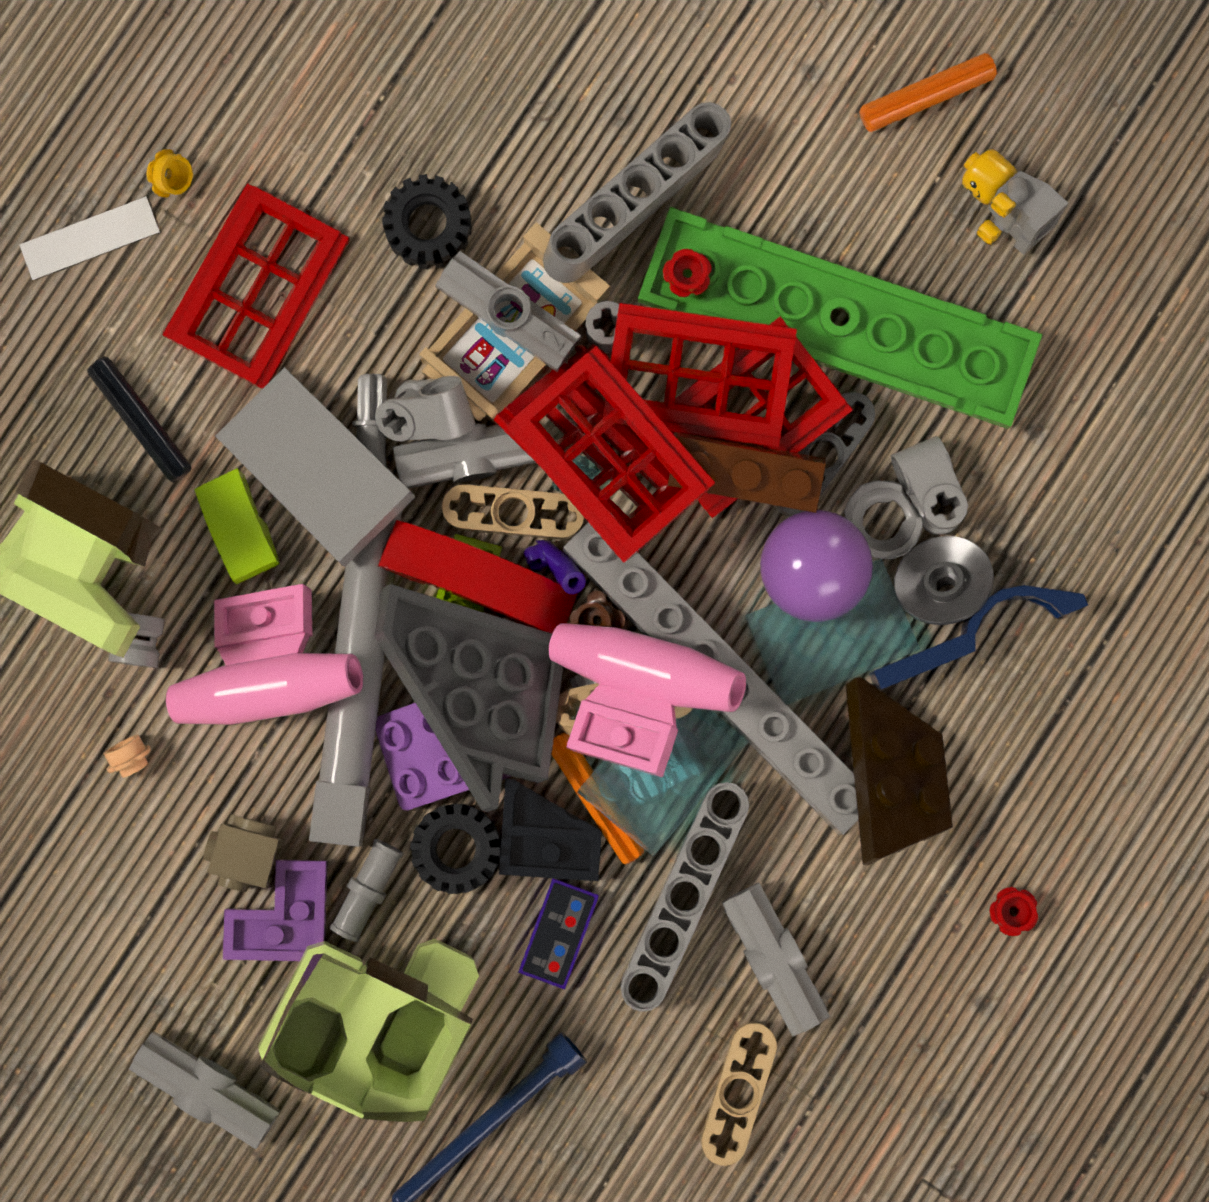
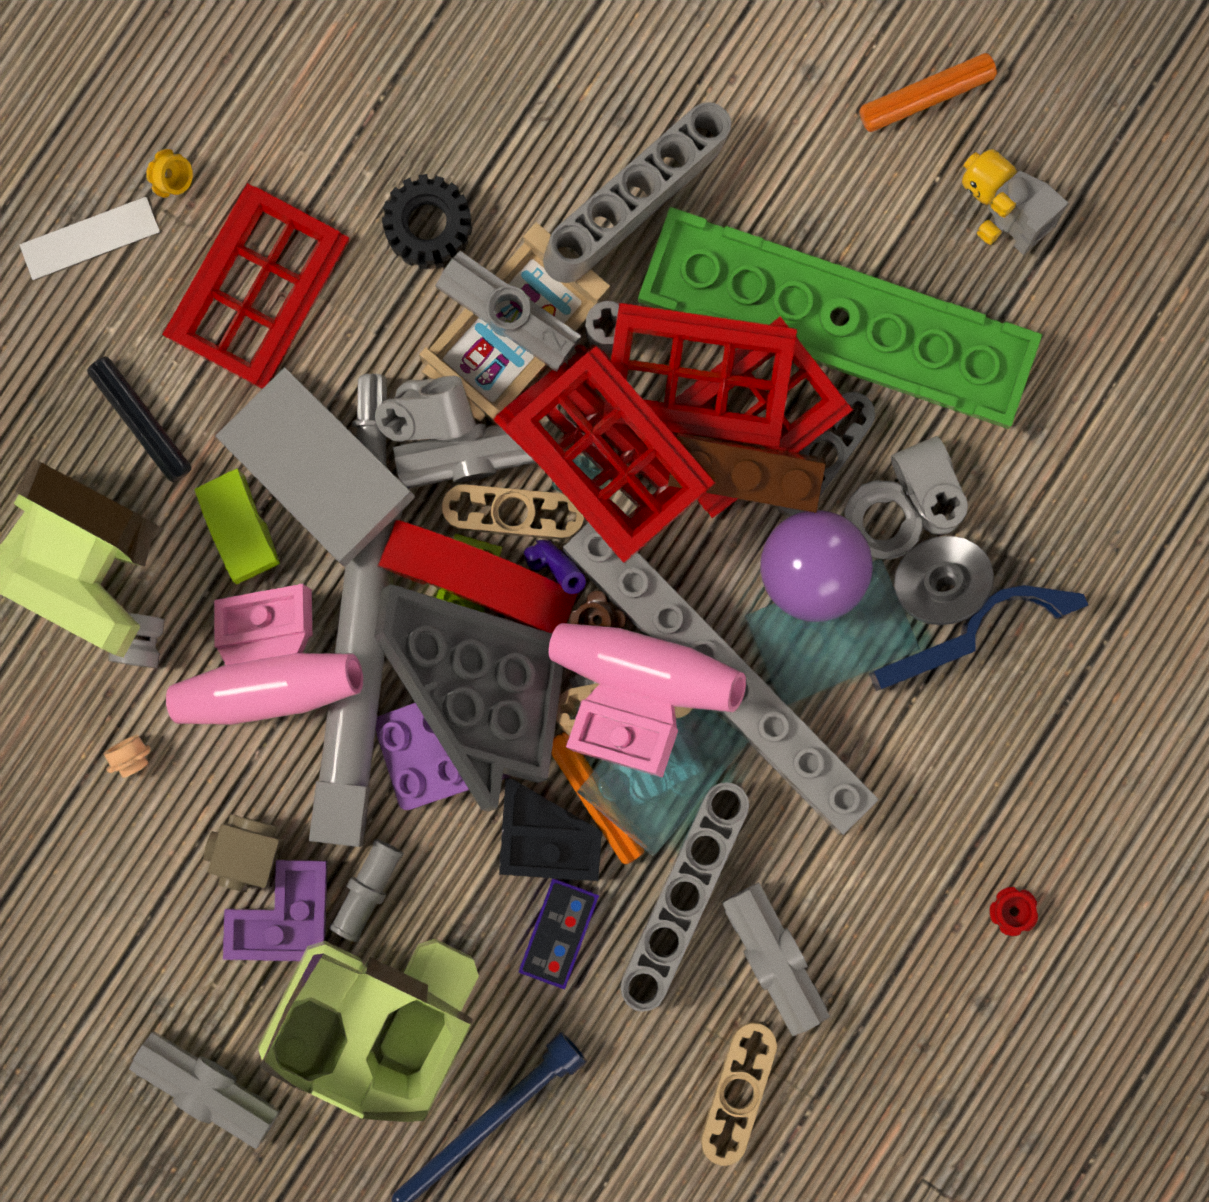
black tyre [410,804,501,894] -> none
red plate [663,249,712,297] -> none
dark brown wing [846,677,953,865] -> none

